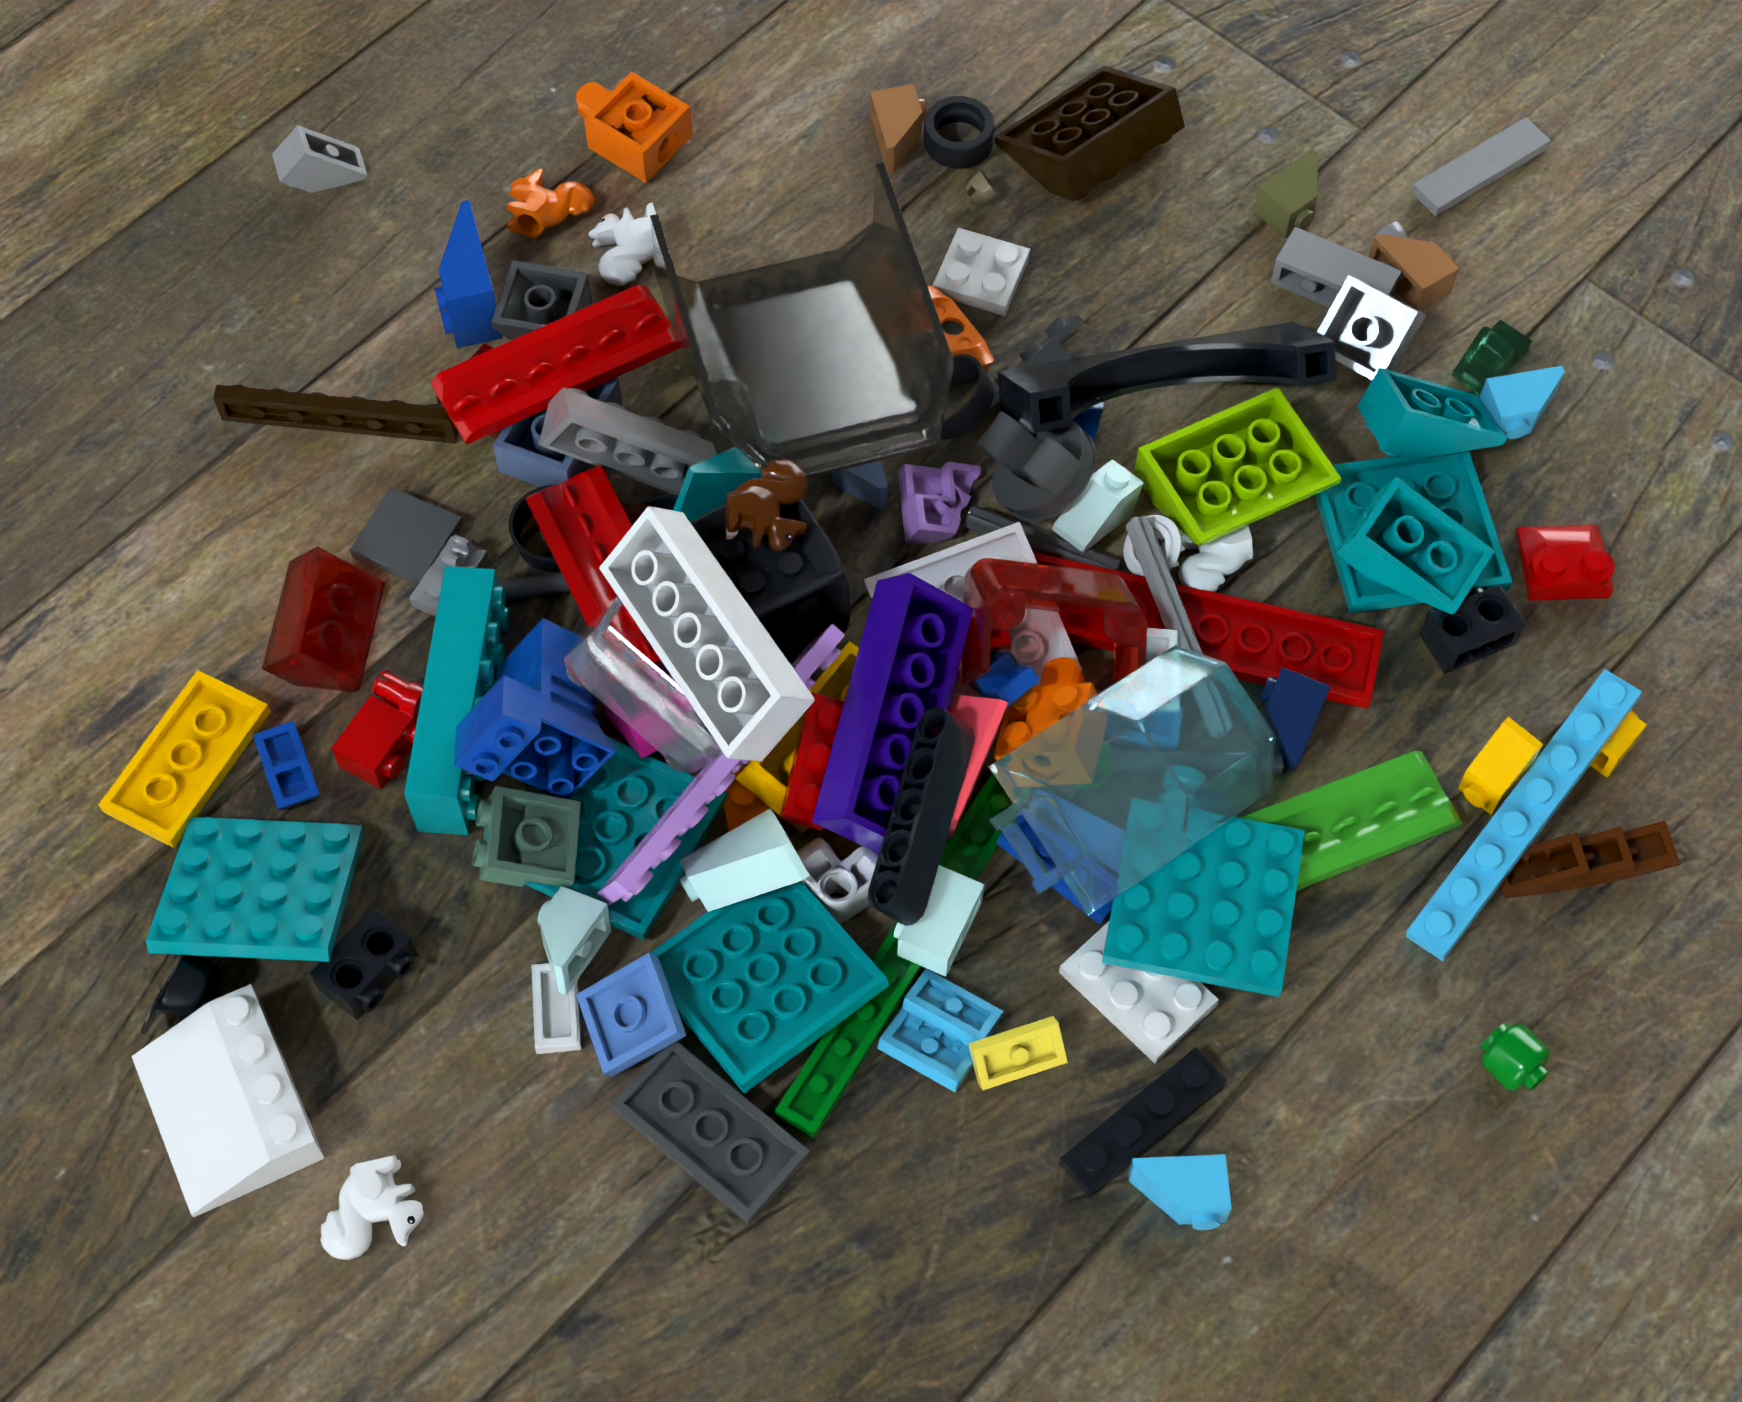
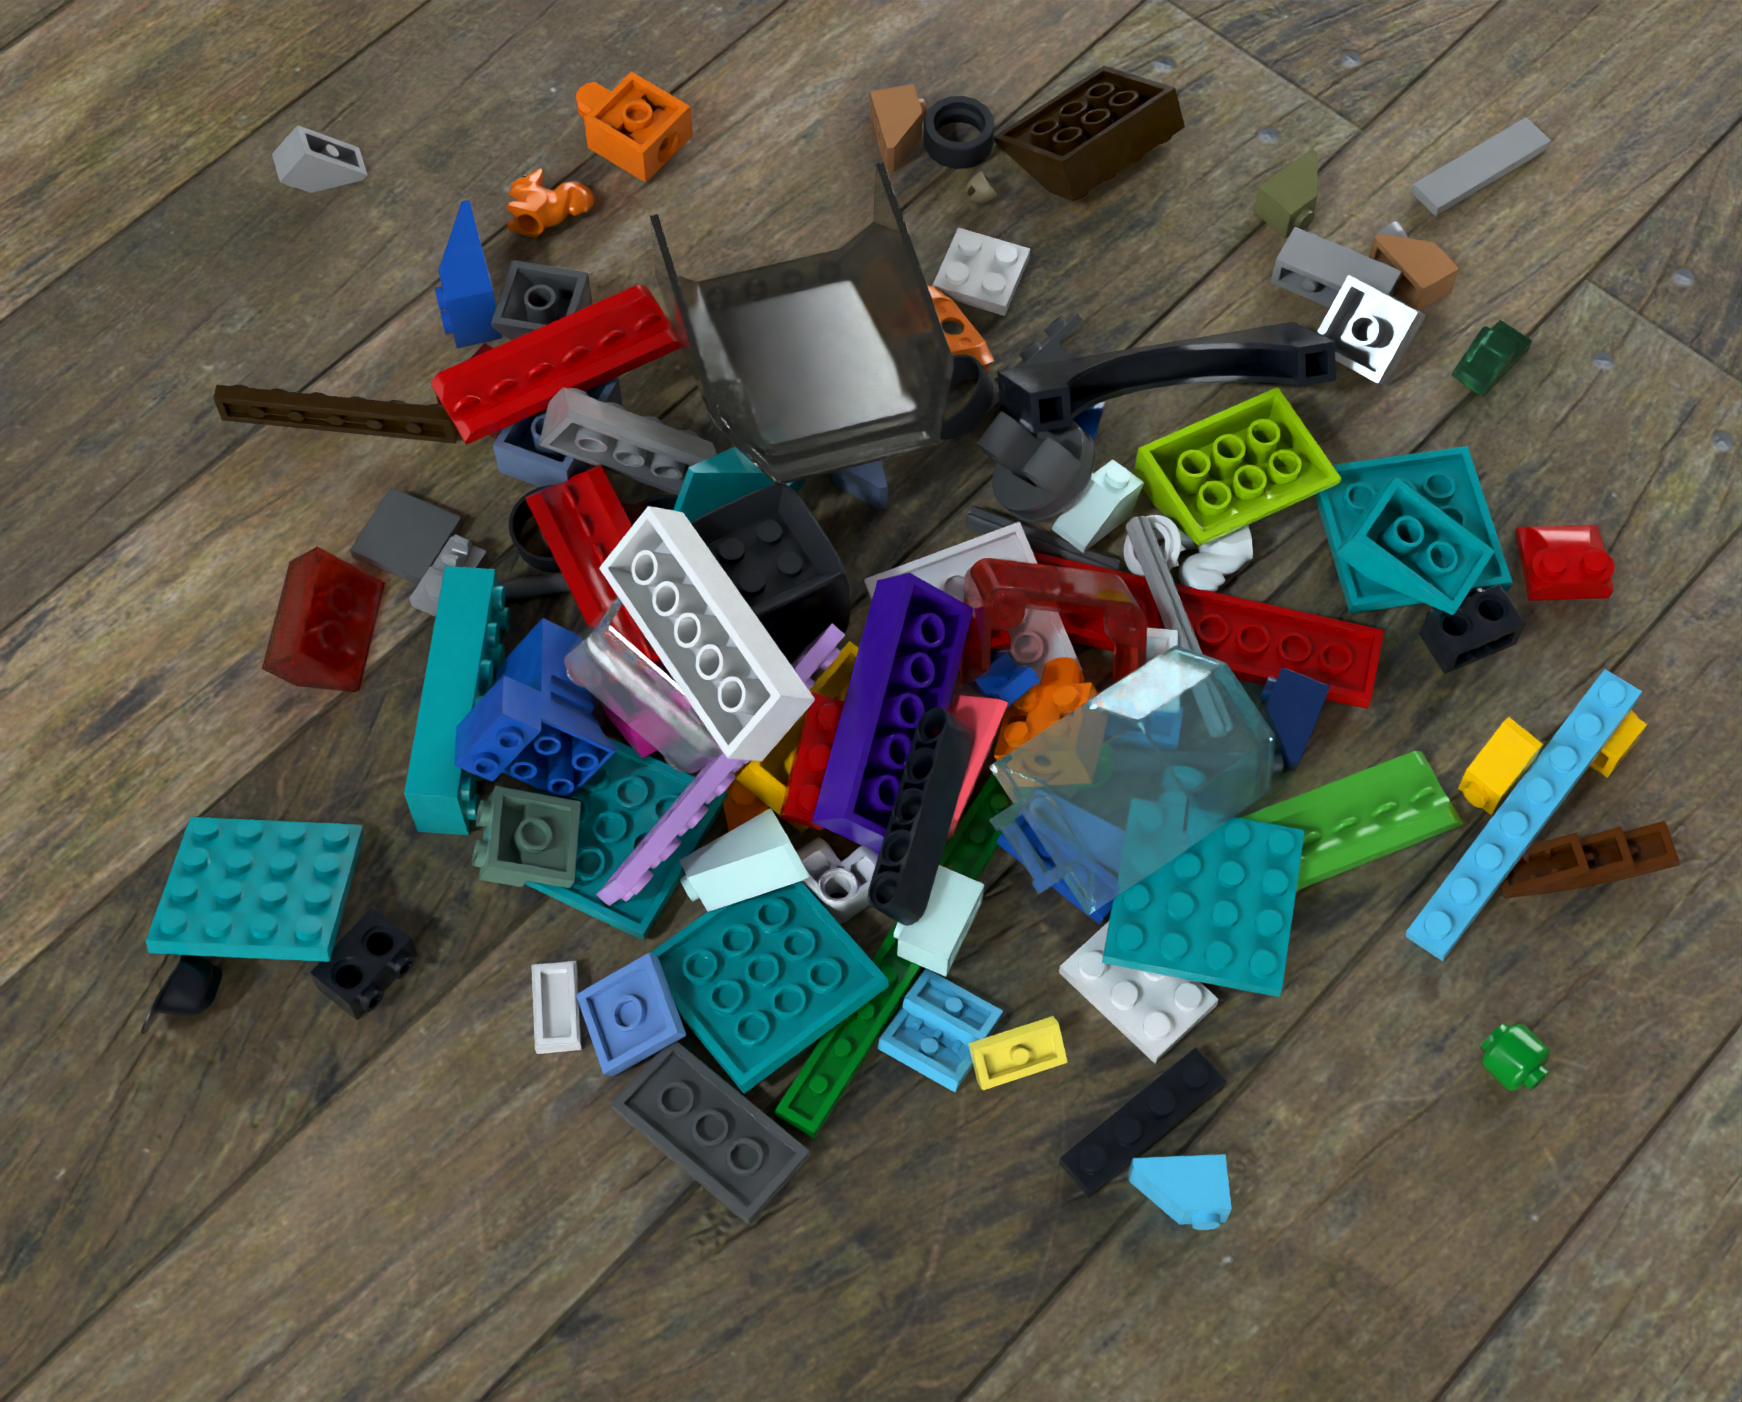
yellow plate [98,670,271,848] -> none
white slope [132,984,325,1218] -> none
blue slope [253,720,320,811] -> none
white animal [320,1156,424,1260] -> none
red hinge [331,670,423,789] -> none
light aqua slope [538,886,612,995] -> none
white animal [589,203,667,286] -> none
reddish brown animal [725,459,807,552] -> none
lavender slope [898,461,981,544] -> none
teal slope [1357,368,1507,459] -> none
medium azure slope [1480,366,1565,439] -> none

